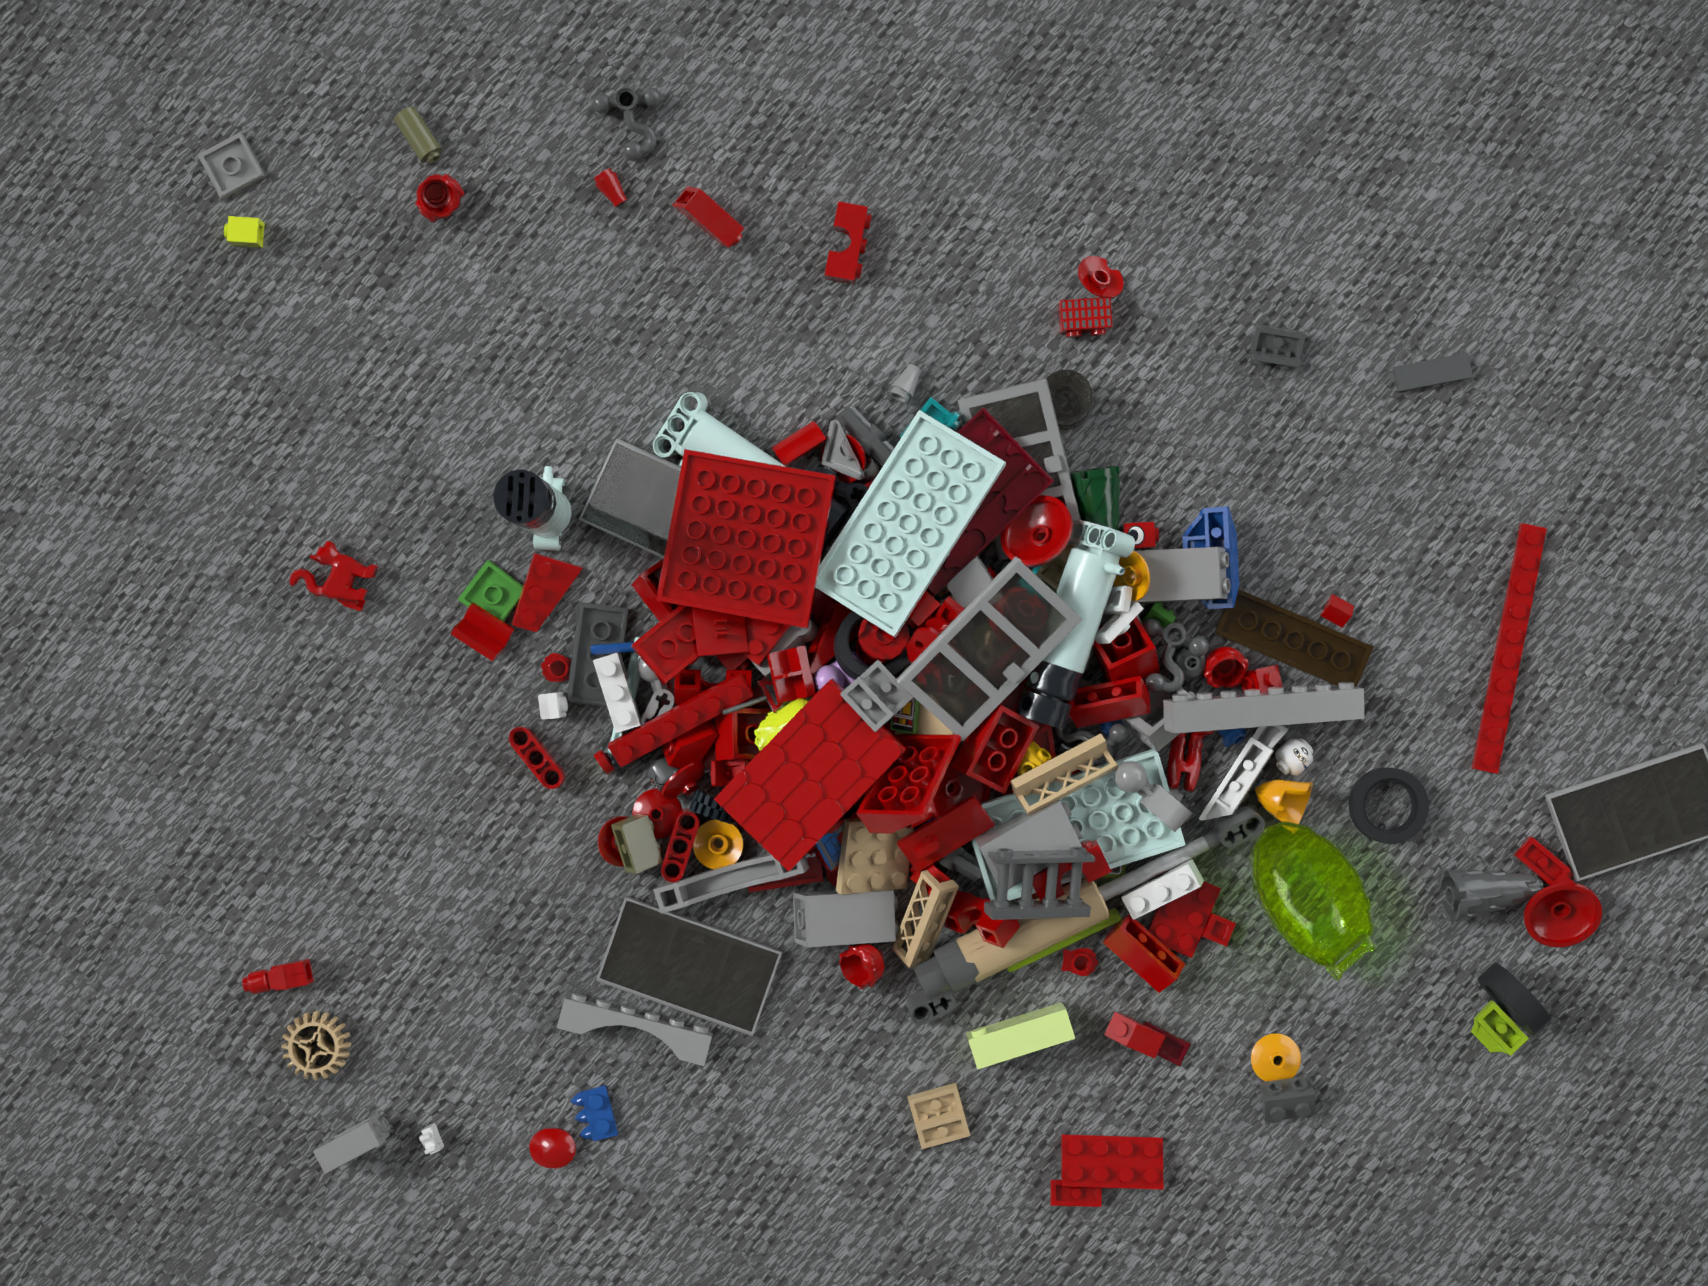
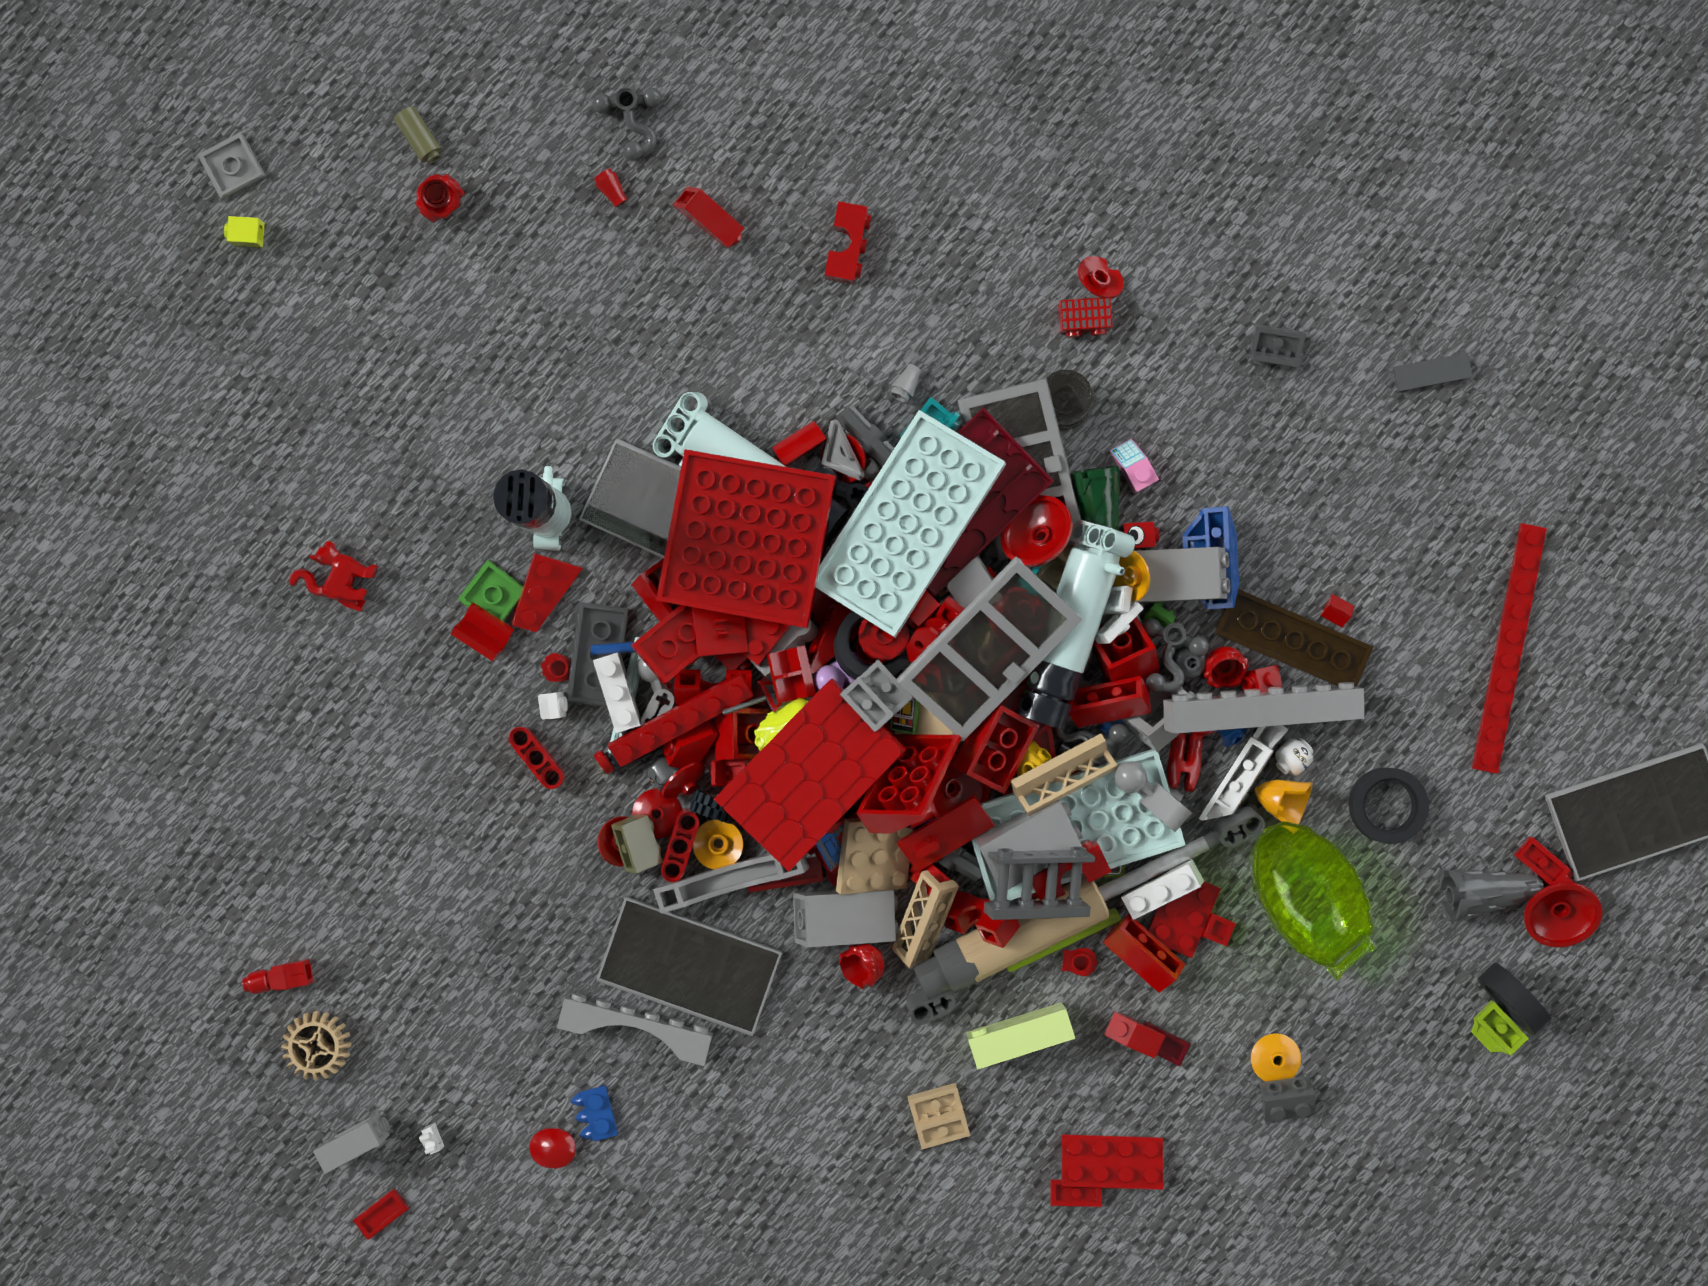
none -> red tile [353,1188,409,1240]
none -> bright pink slope [1110,438,1159,494]

